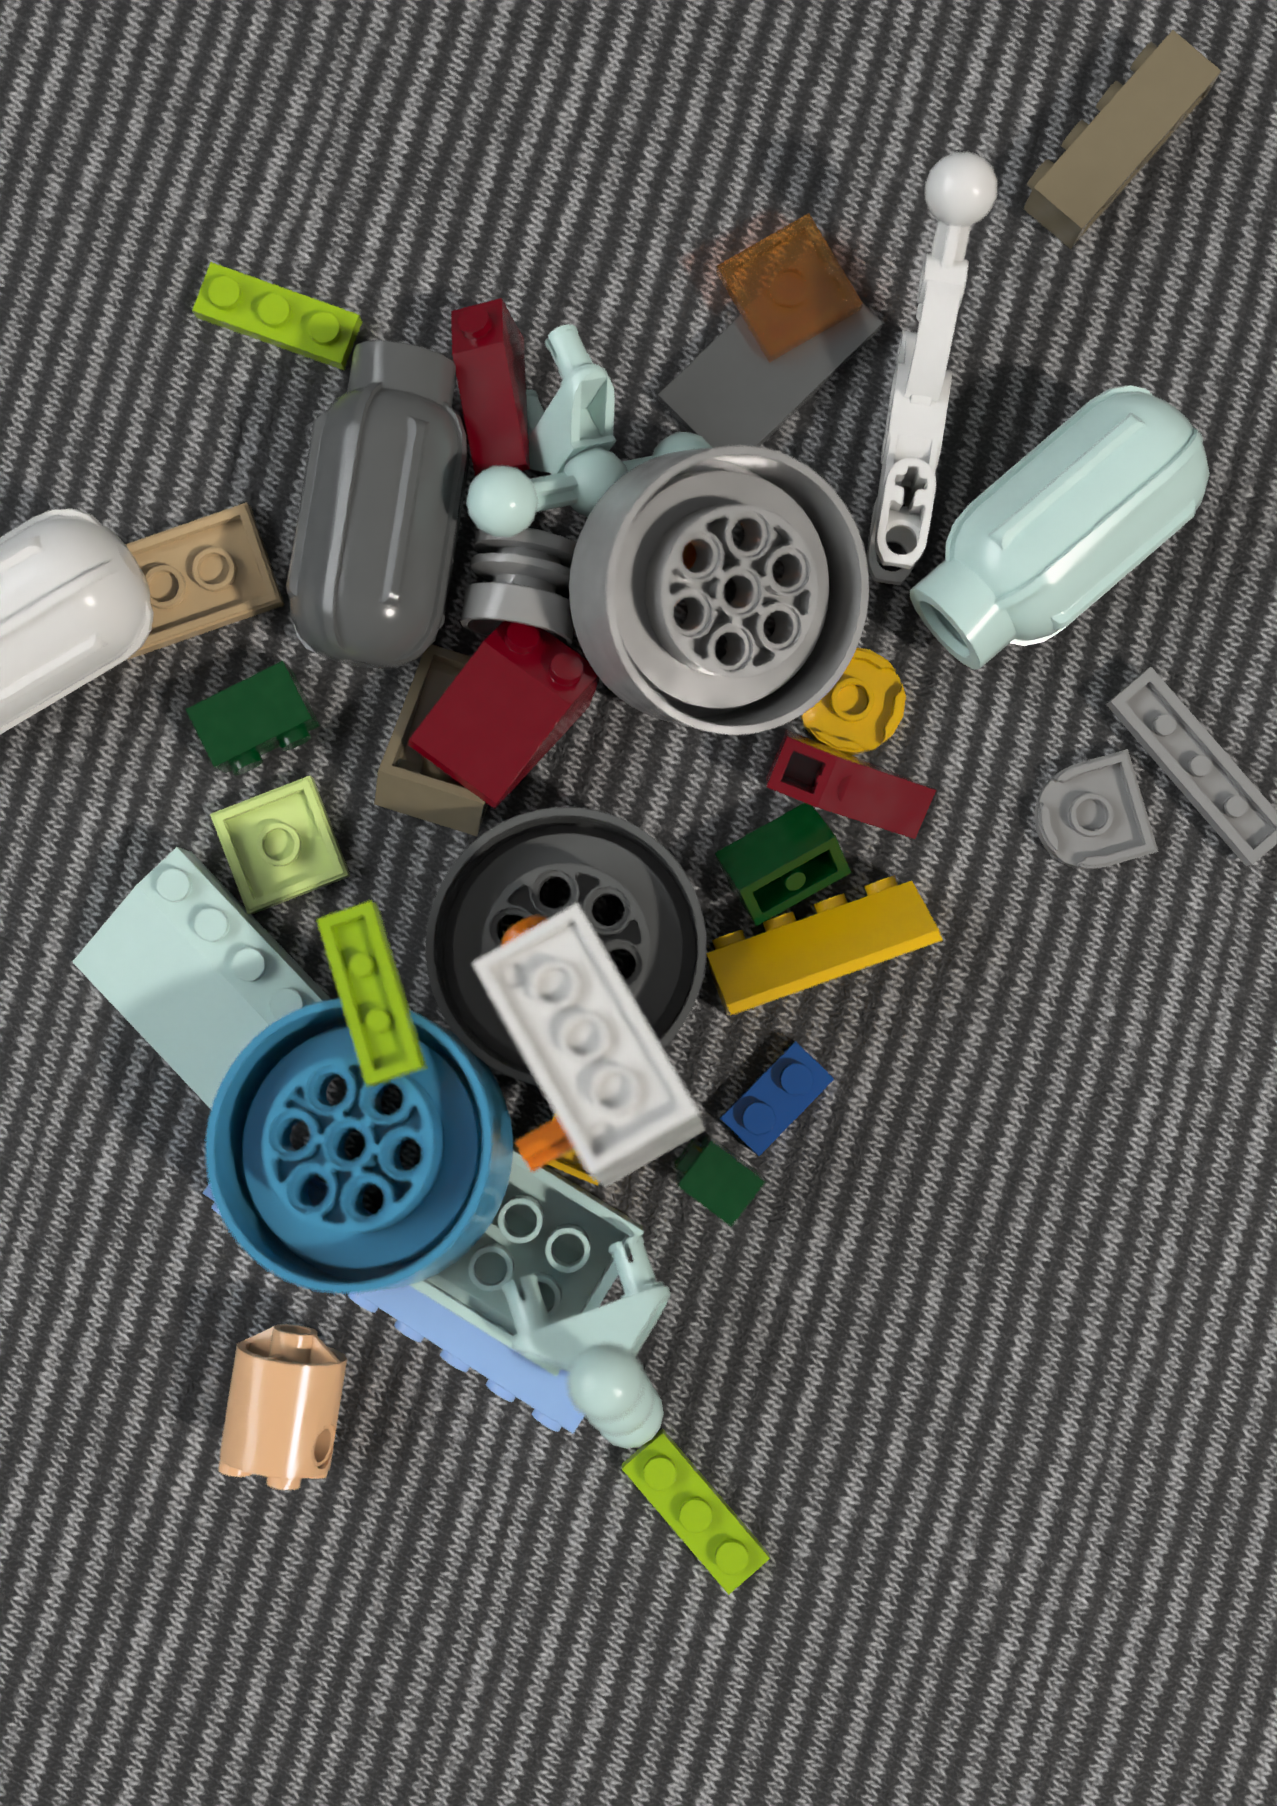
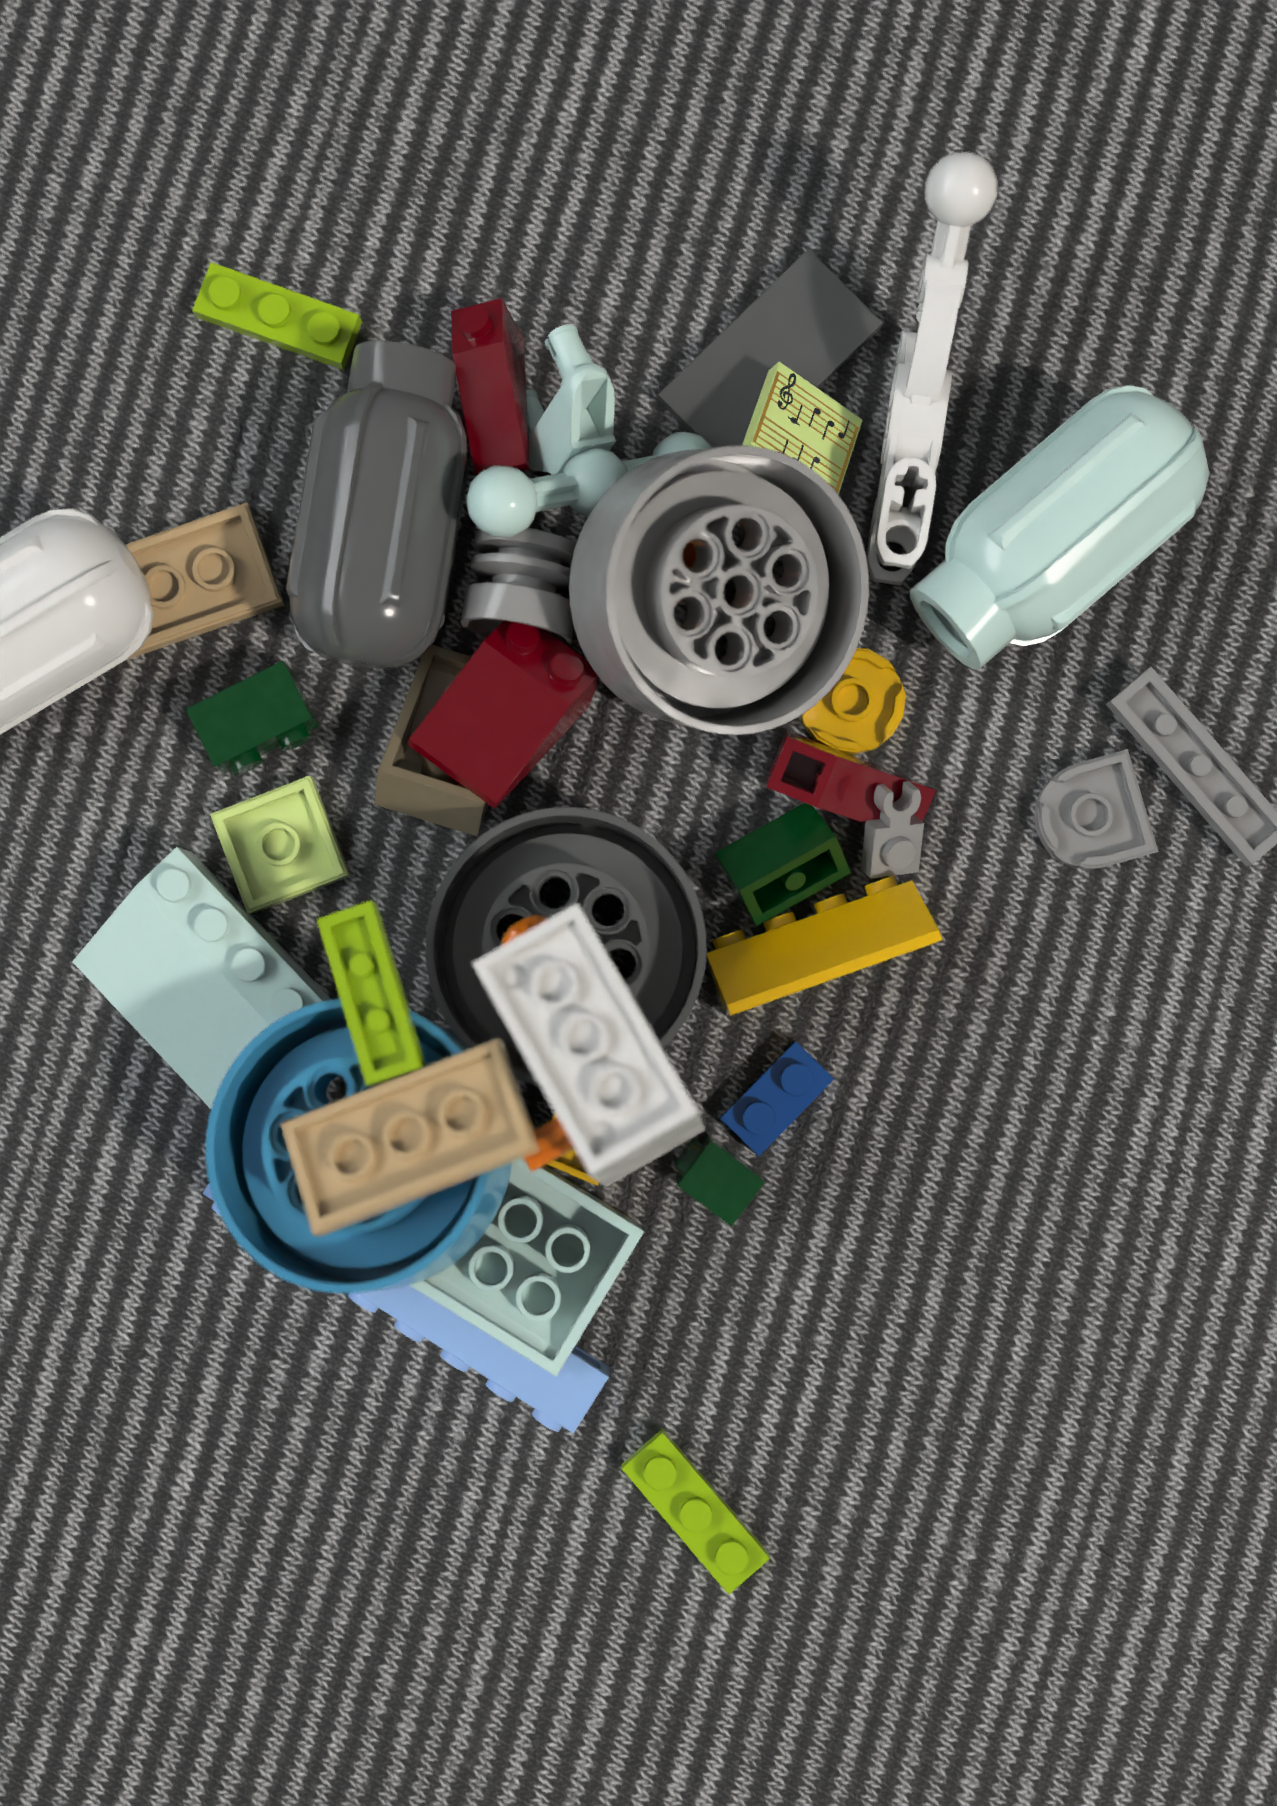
light nougat cylinder [218,1324,347,1490] -> none
light aqua connector [502,1236,670,1449] -> none
clear orange tile [716,213,863,362] -> none
dark tan brick [1023,30,1221,249] -> none
none -> tan tile [280,1038,540,1237]
none -> yellowish green tile [742,362,863,495]
none -> light grey plate [861,781,924,878]

